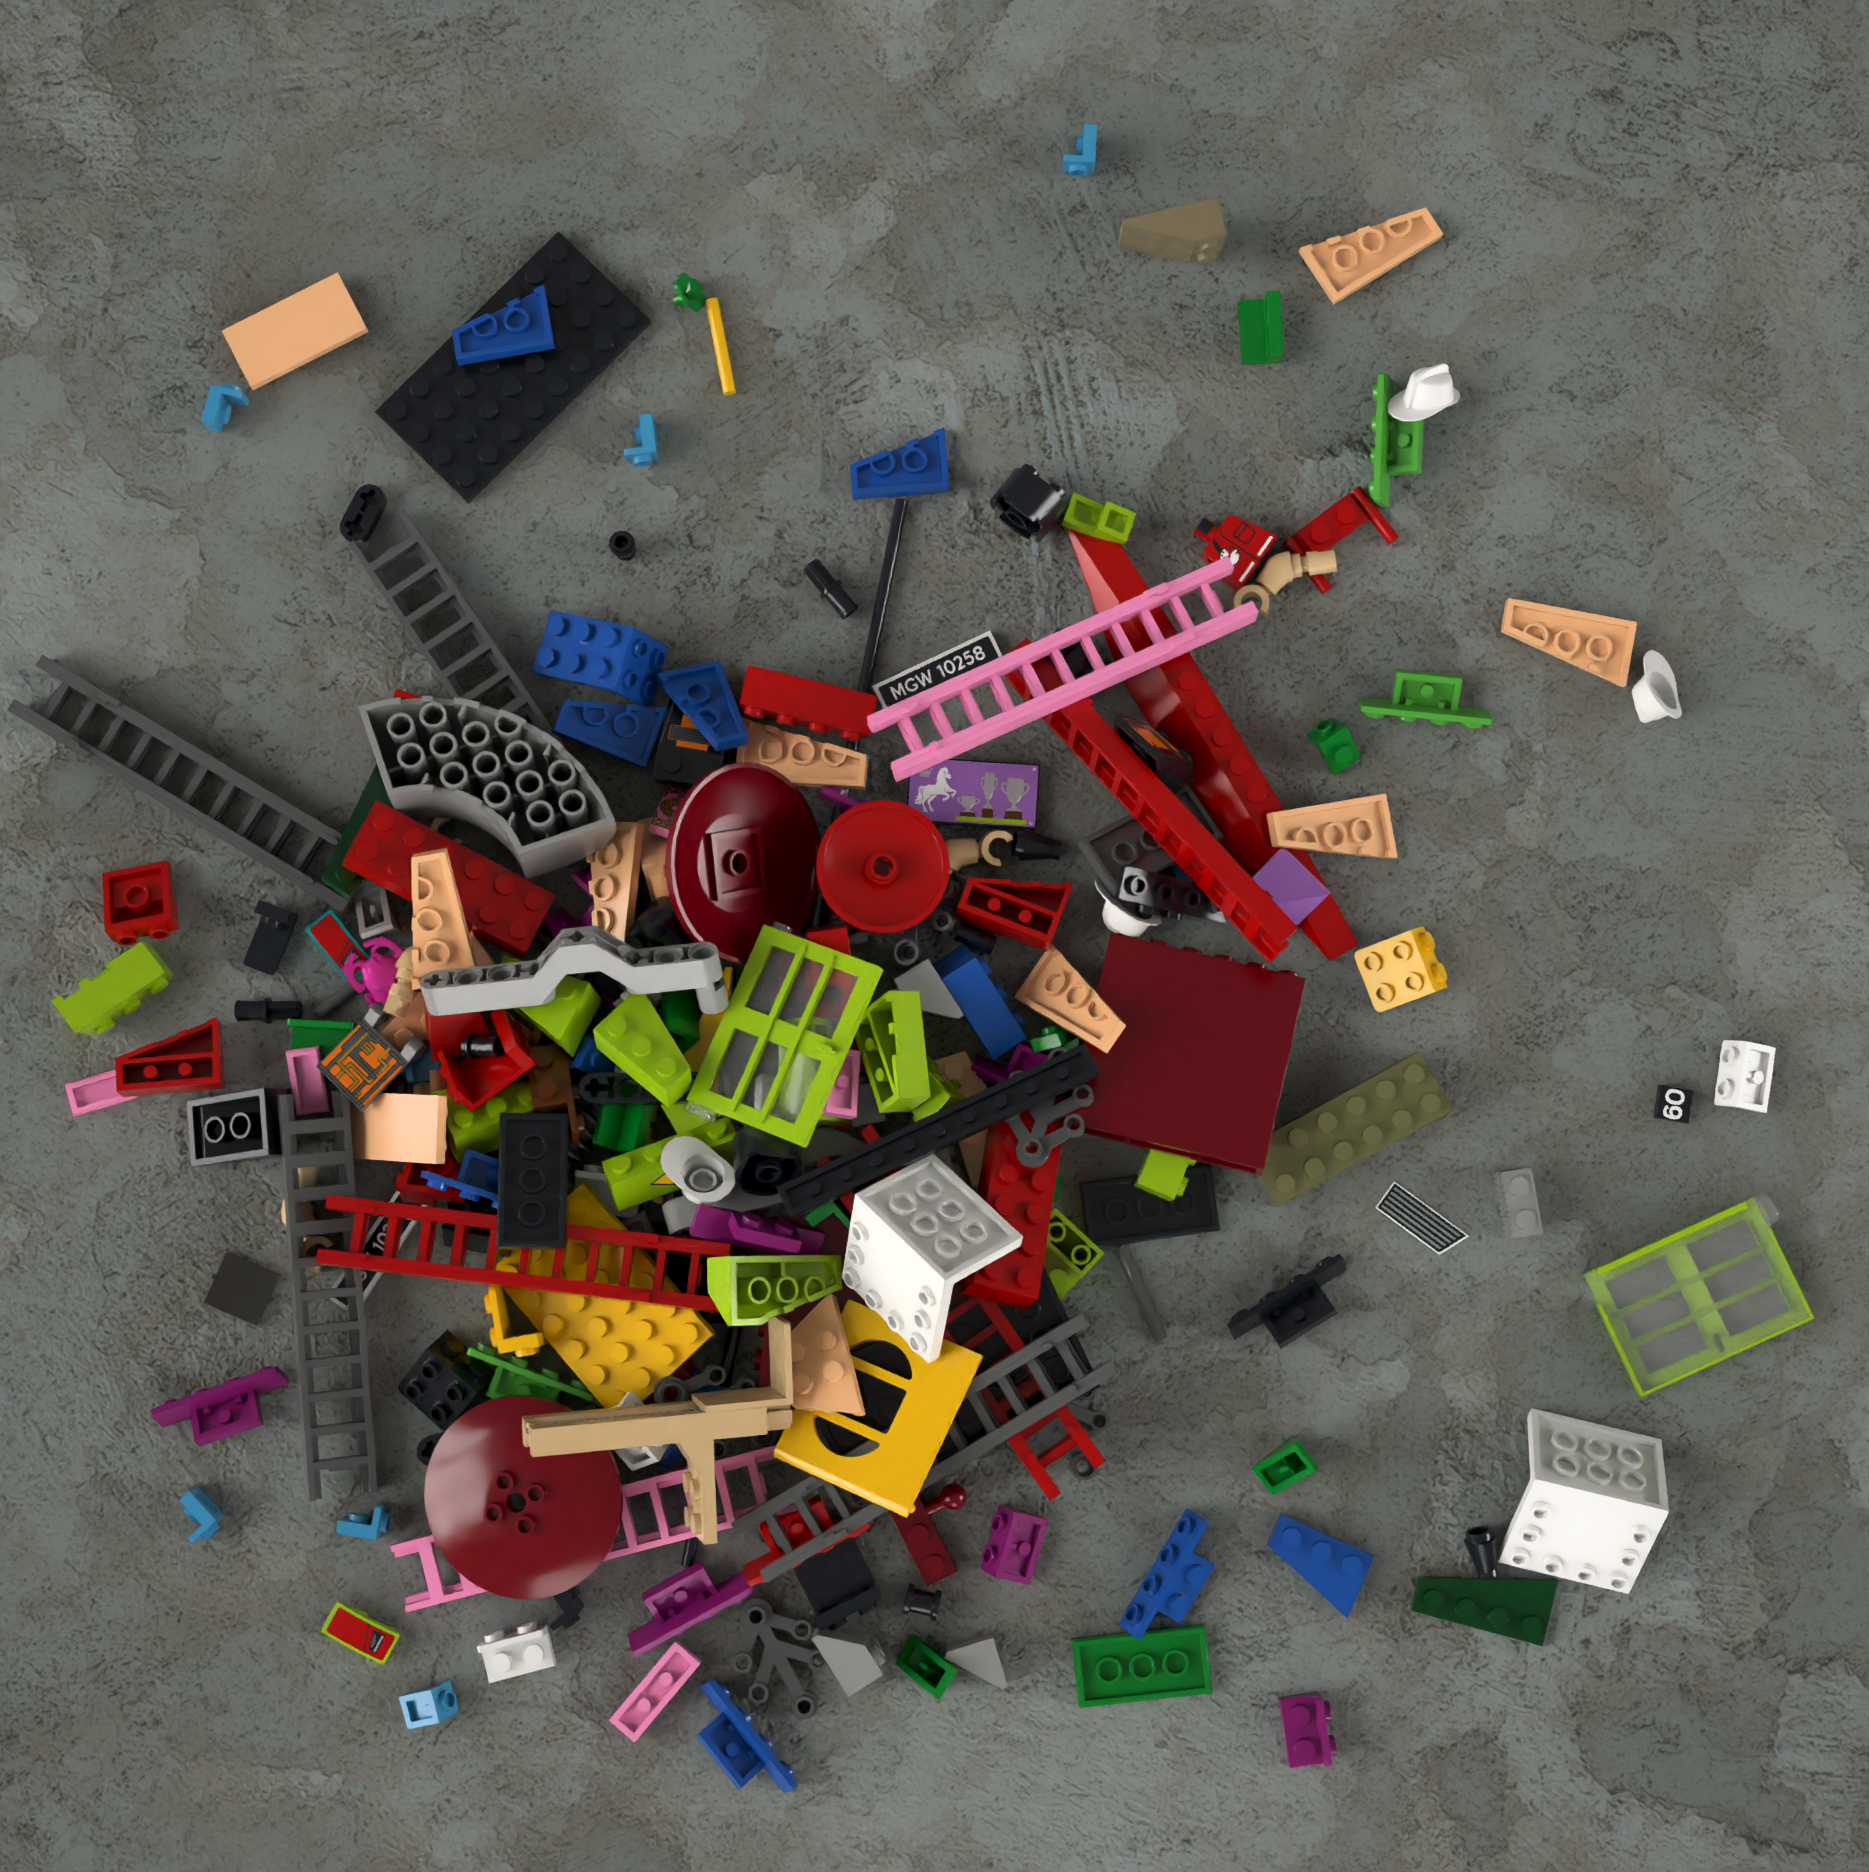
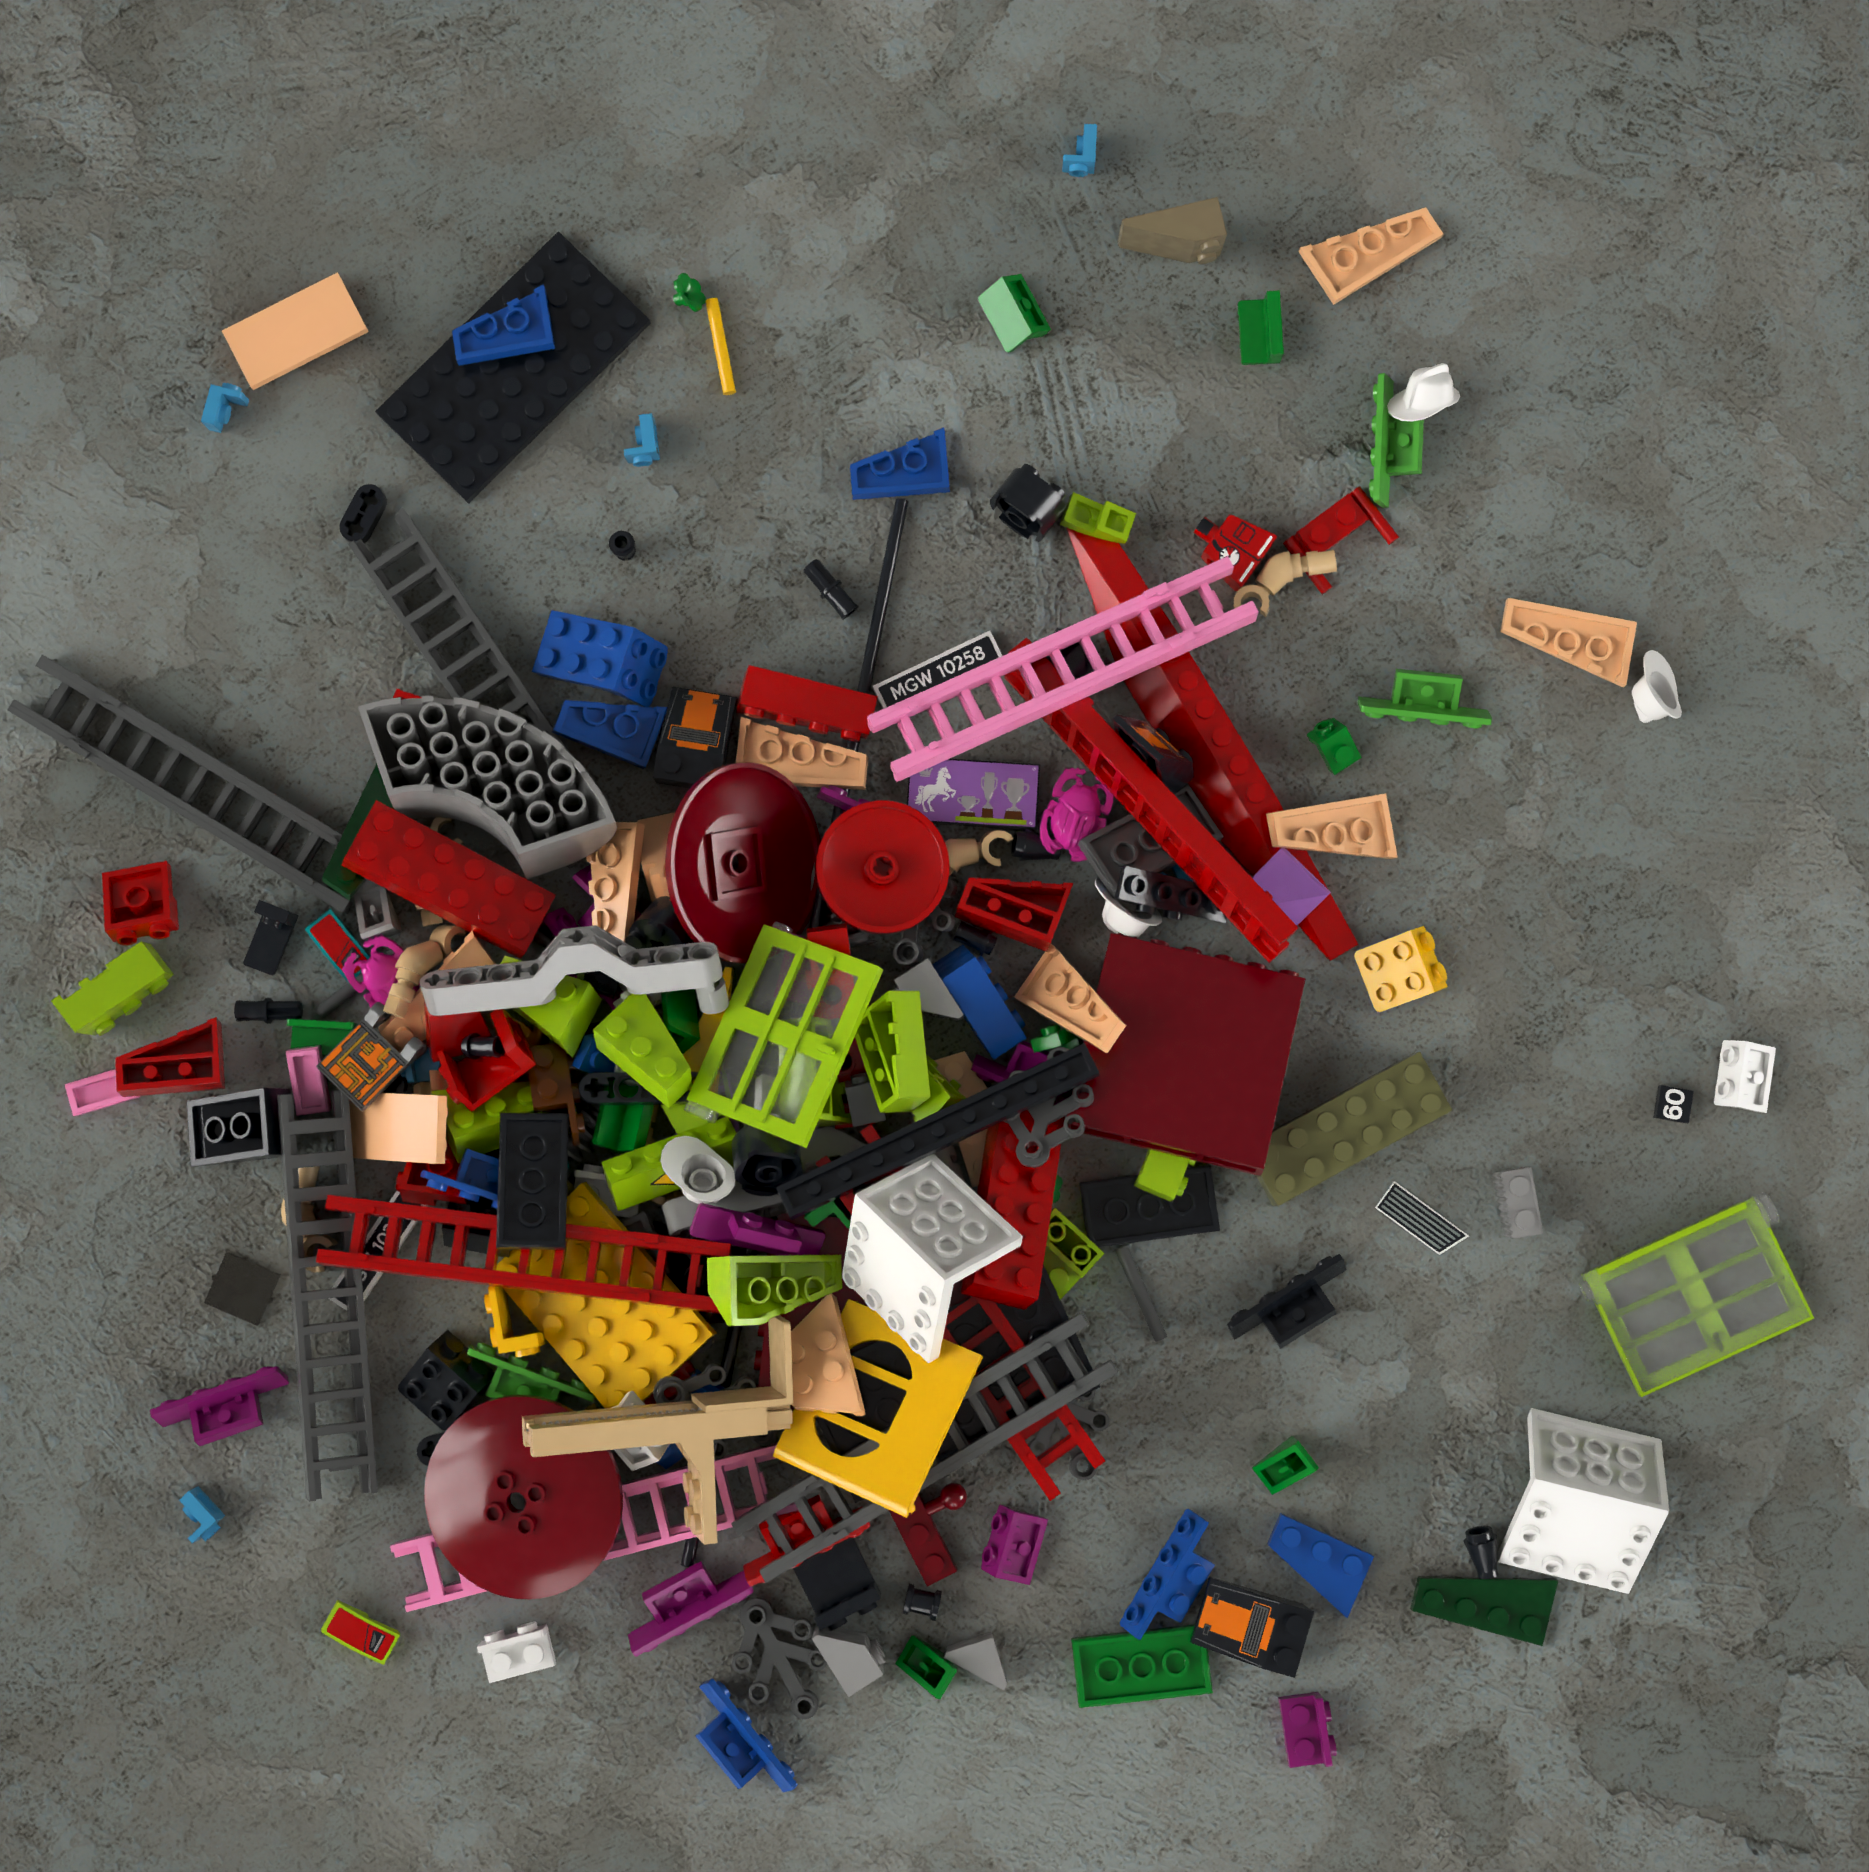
dark azure bracket [336,1502,391,1540] -> none
dark azure bracket [399,1680,459,1729] -> none
light nougat wing [411,848,477,990] -> none
black bracket [549,1585,585,1631] -> none
bright pink plate [609,1639,702,1743] -> none
tile [649,784,688,838] -> none
blue wing [656,660,749,751] -> none
bright pink plate [821,1049,861,1119] -> none
none -> panel [978,274,1051,352]
none -> dark pink shield [1040,767,1114,862]
none -> black slope [1190,1577,1314,1678]

